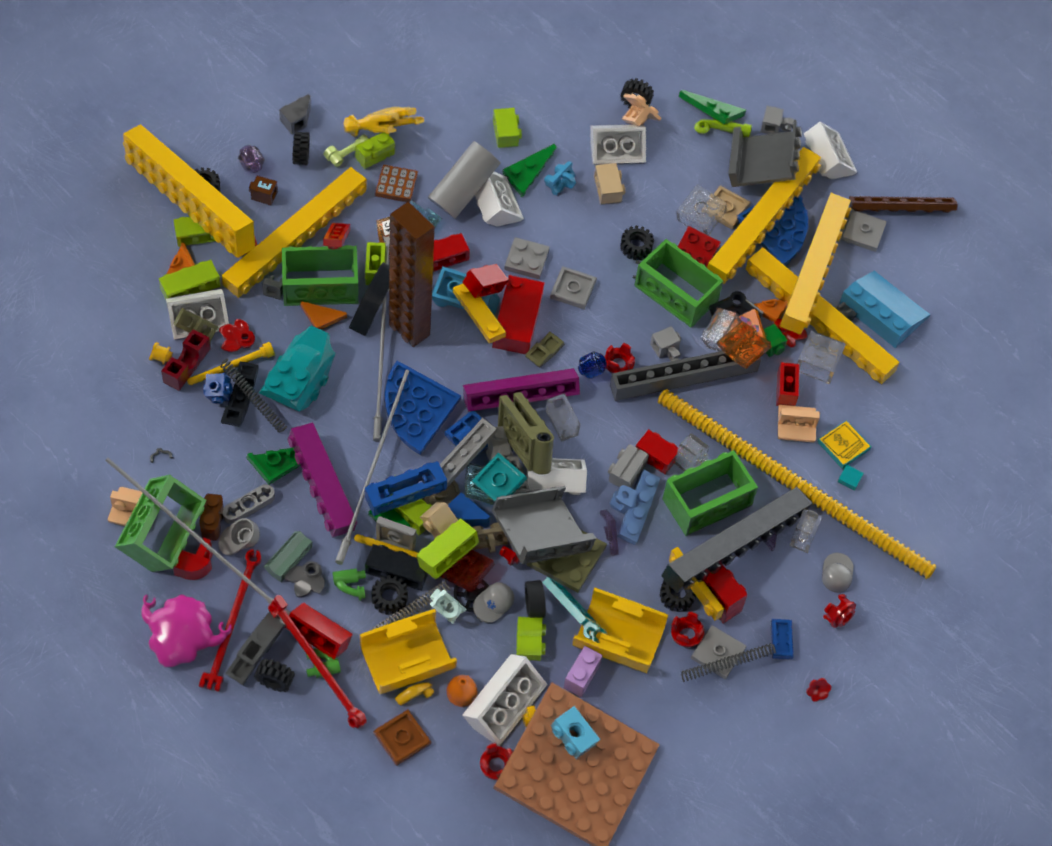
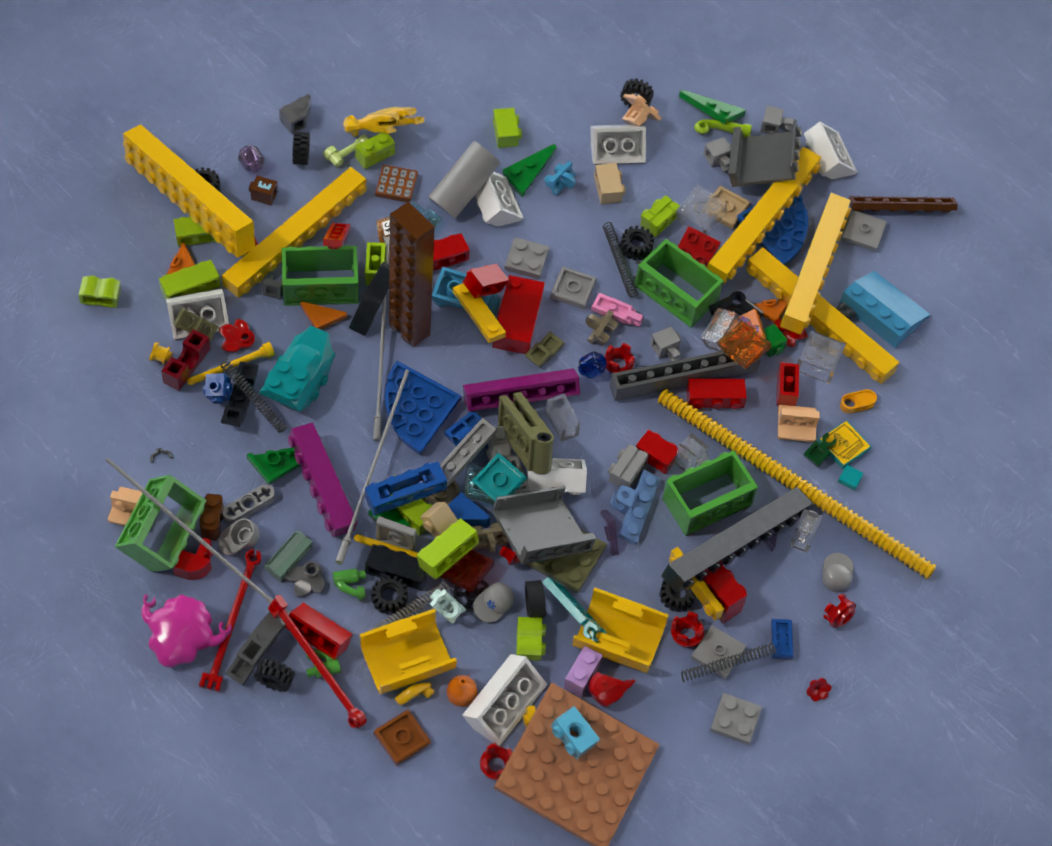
none -> lime brick [79,275,121,308]
none -> dark tan hips [585,310,619,345]
none -> red helmet [588,672,636,708]
none -> bright pink hinge [591,293,643,327]
none -> dark grey piece [603,222,638,297]
none -> lime brick [640,195,681,237]
none -> red brick [686,378,747,409]
none -> light grey brick [703,137,732,173]
none -> light grey plate [710,693,762,745]
none -> dark green plate [803,433,837,468]
none -> light orange piece [840,389,877,414]

